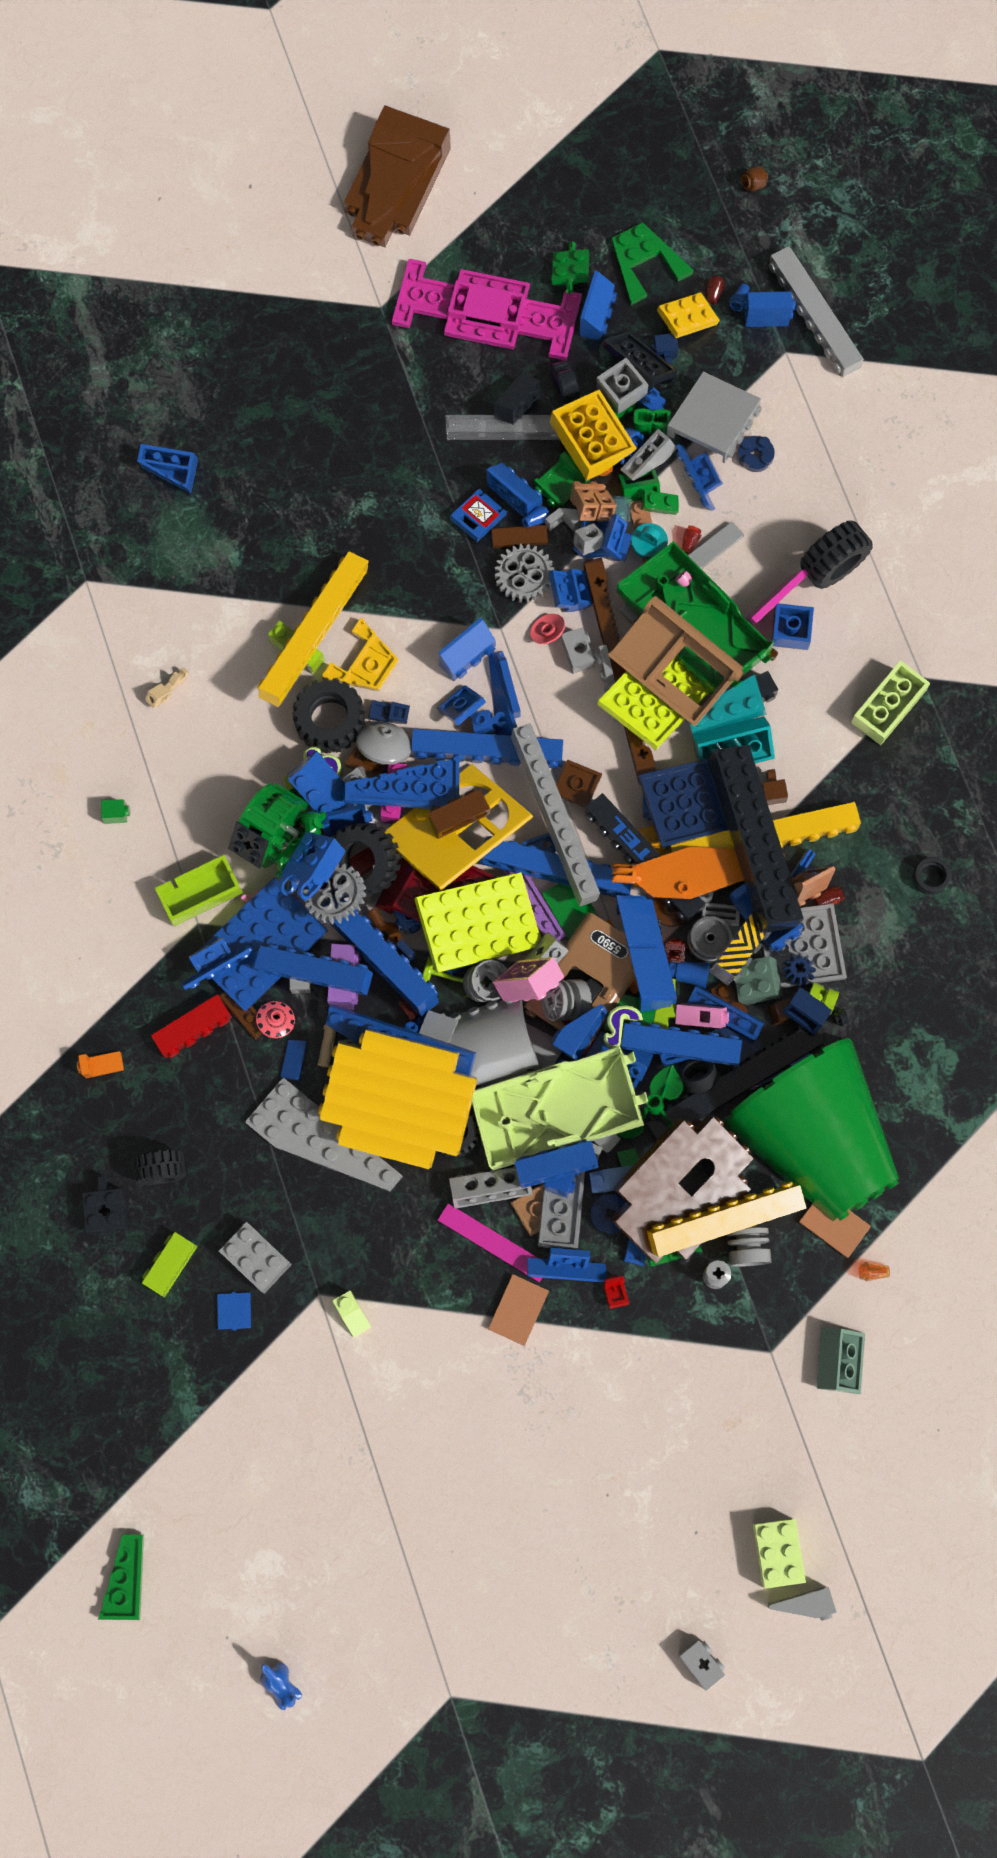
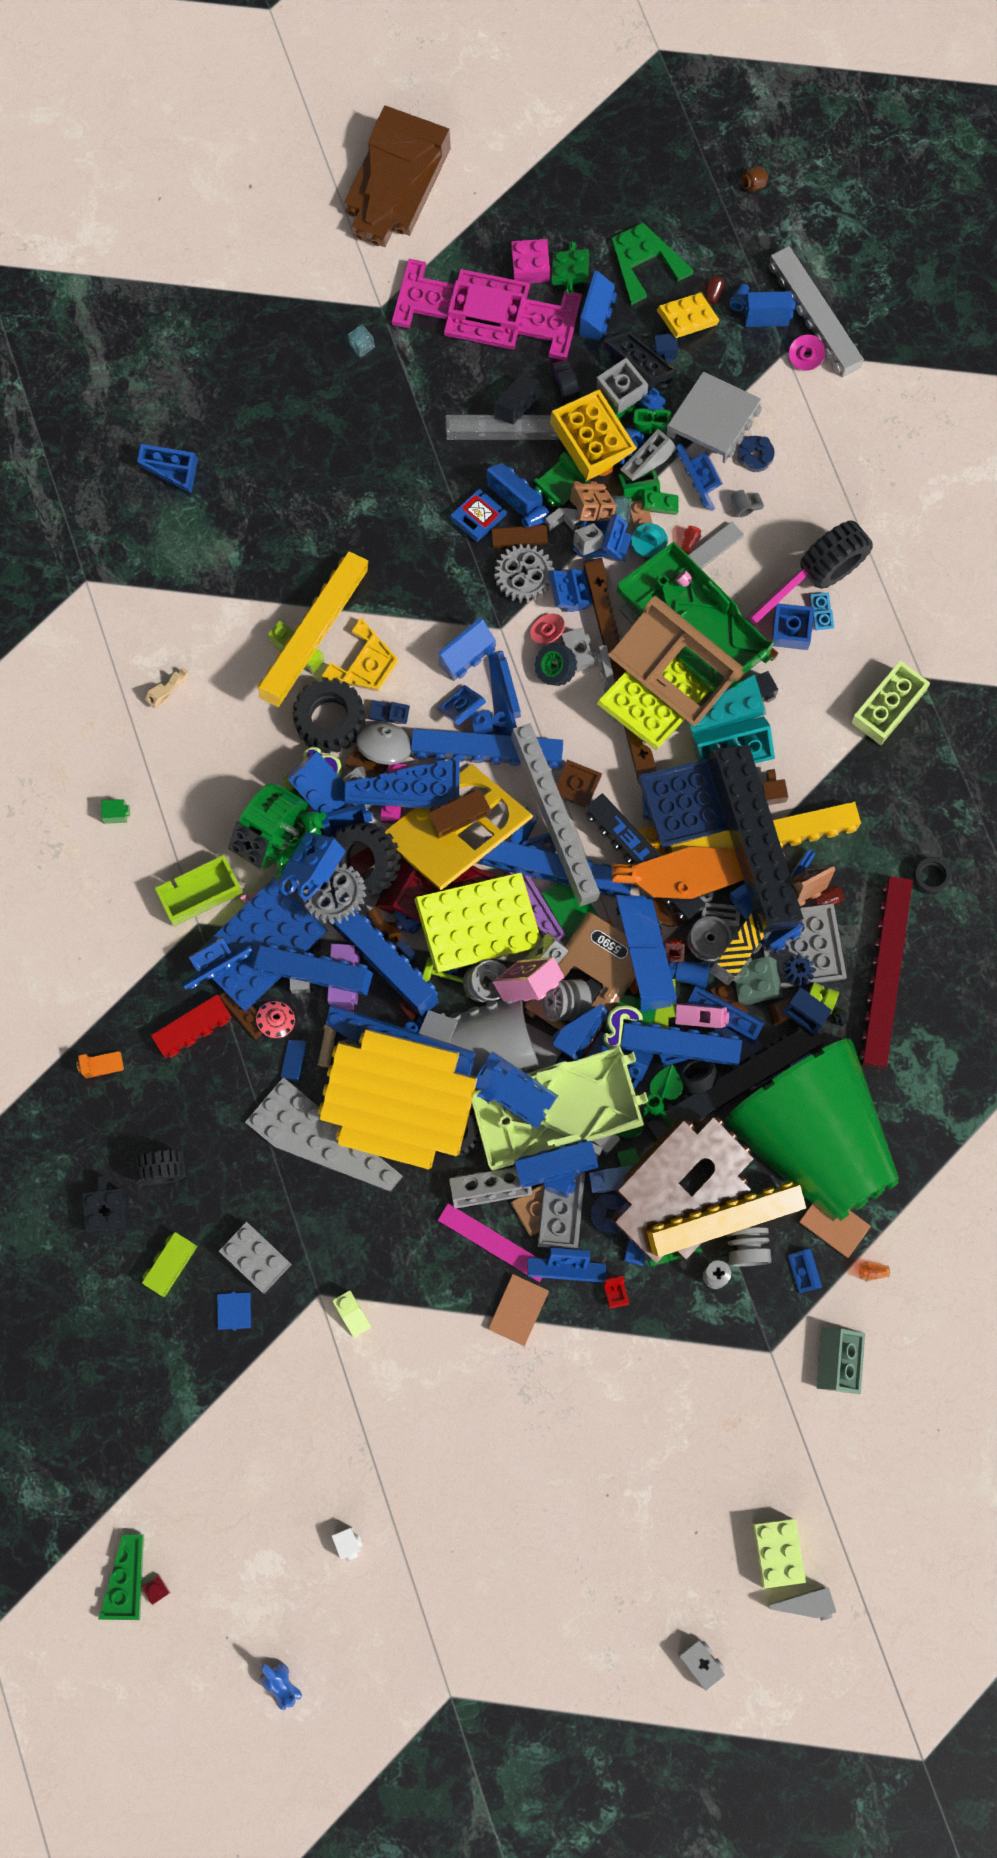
none -> dark red plate [141,1575,171,1605]
none -> white brick [332,1527,363,1561]
none -> clear light blue brick [348,324,375,358]
none -> blue piece [476,1052,559,1129]
none -> blue slope [509,806,538,845]
none -> dark pink brick [511,239,550,284]
none -> black wheel [535,643,577,686]
none -> dark grey piece [731,490,764,518]
none -> blue slope [788,1249,822,1294]
none -> dark pink dish [789,335,825,371]
none -> dark azure slope [809,592,834,631]
none -> dark red brick [858,876,913,1070]

